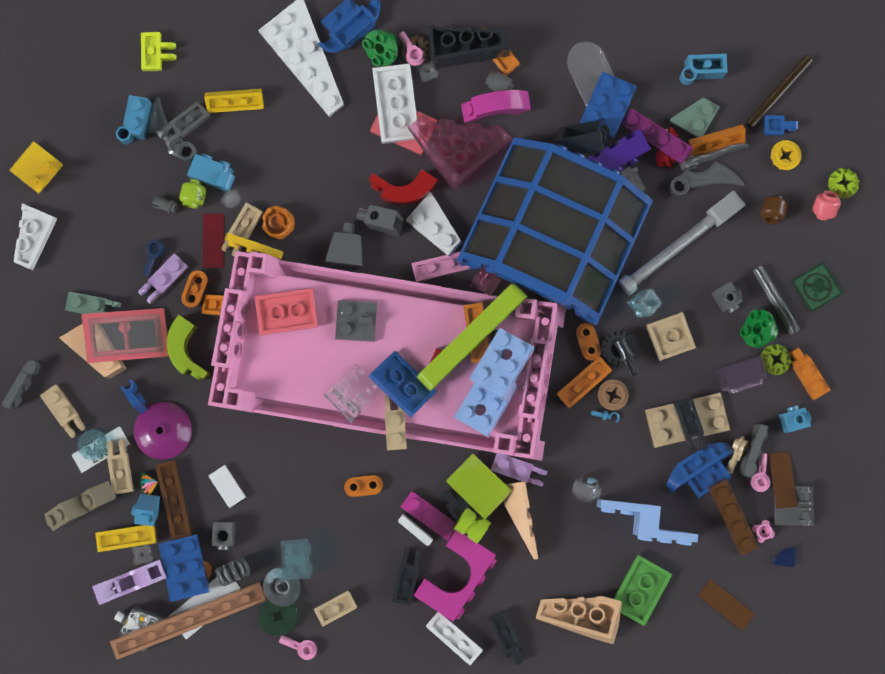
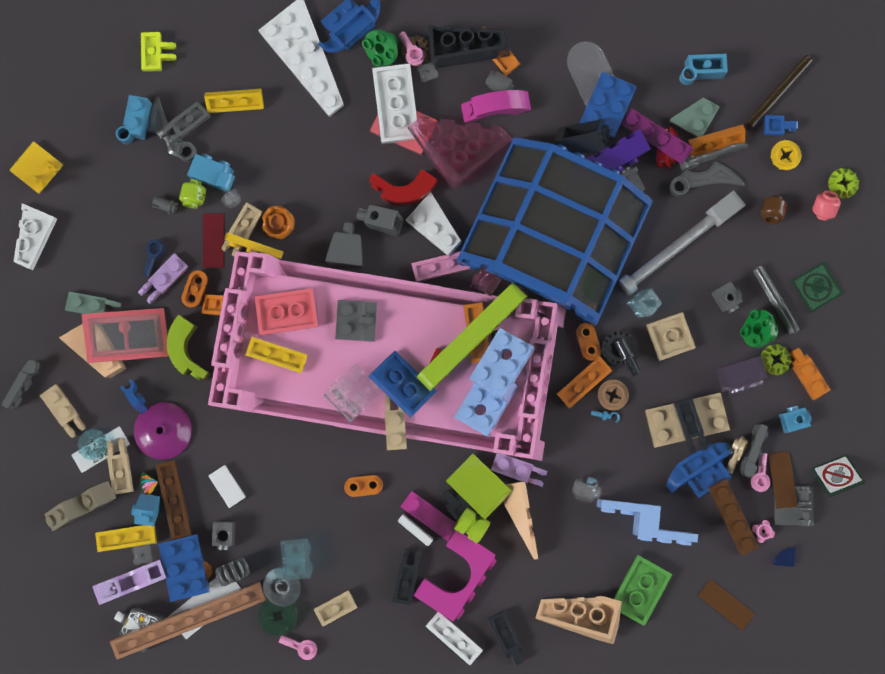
none -> yellow plate [245,337,308,374]
none -> piece [811,454,866,498]

